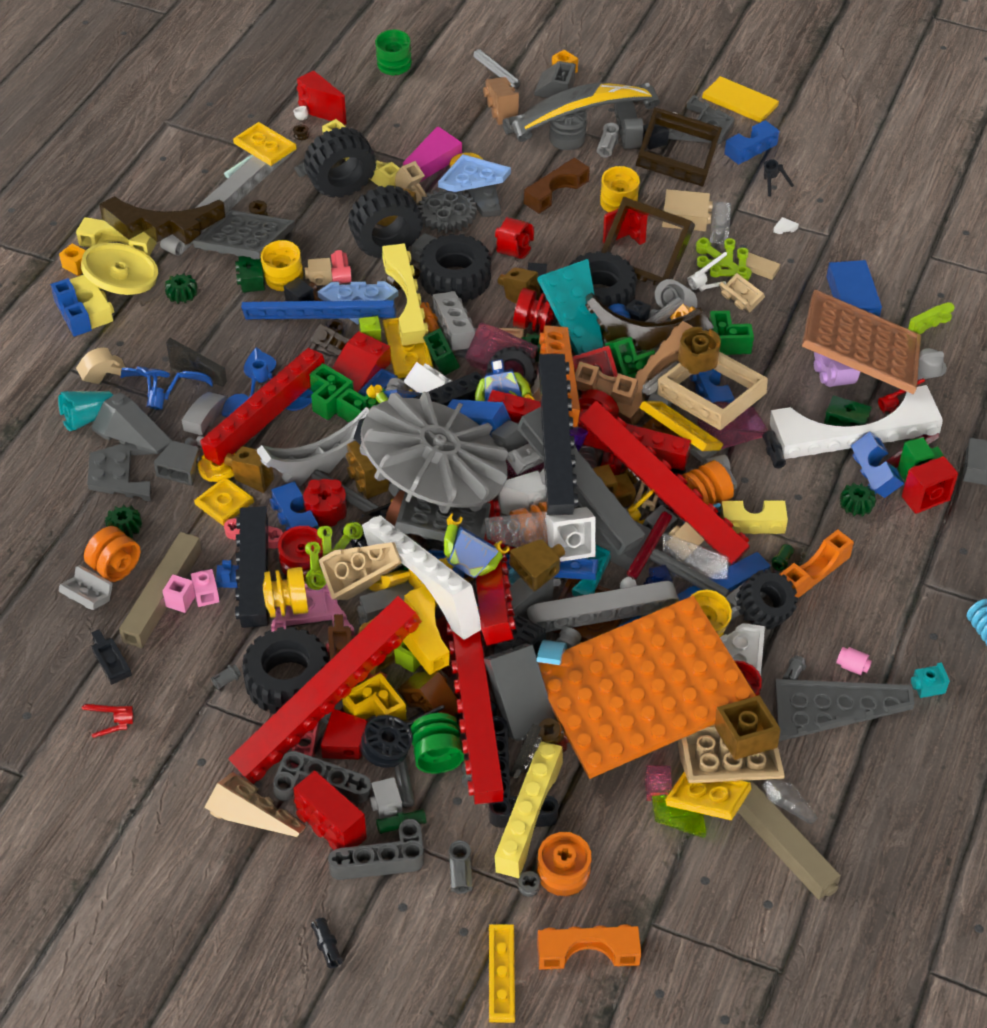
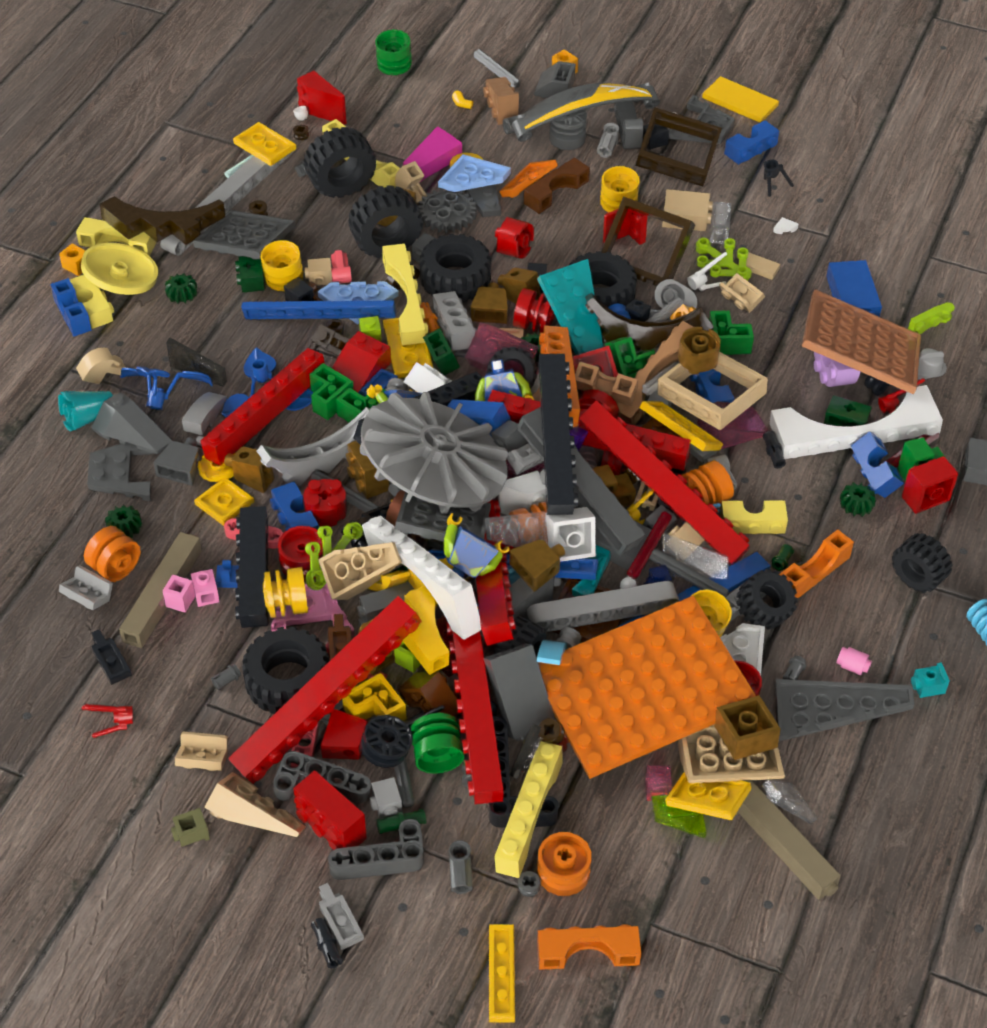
none -> olive brick [170,808,210,847]
none -> tan bracket [175,731,228,771]
none -> light grey hinge [319,883,364,950]
none -> yellow arm [452,90,473,109]
none -> pearl gold torso [471,283,508,324]
none -> orange wing [499,160,558,198]
none -> black wheel [864,375,889,396]
none -> black tyre [892,533,953,593]

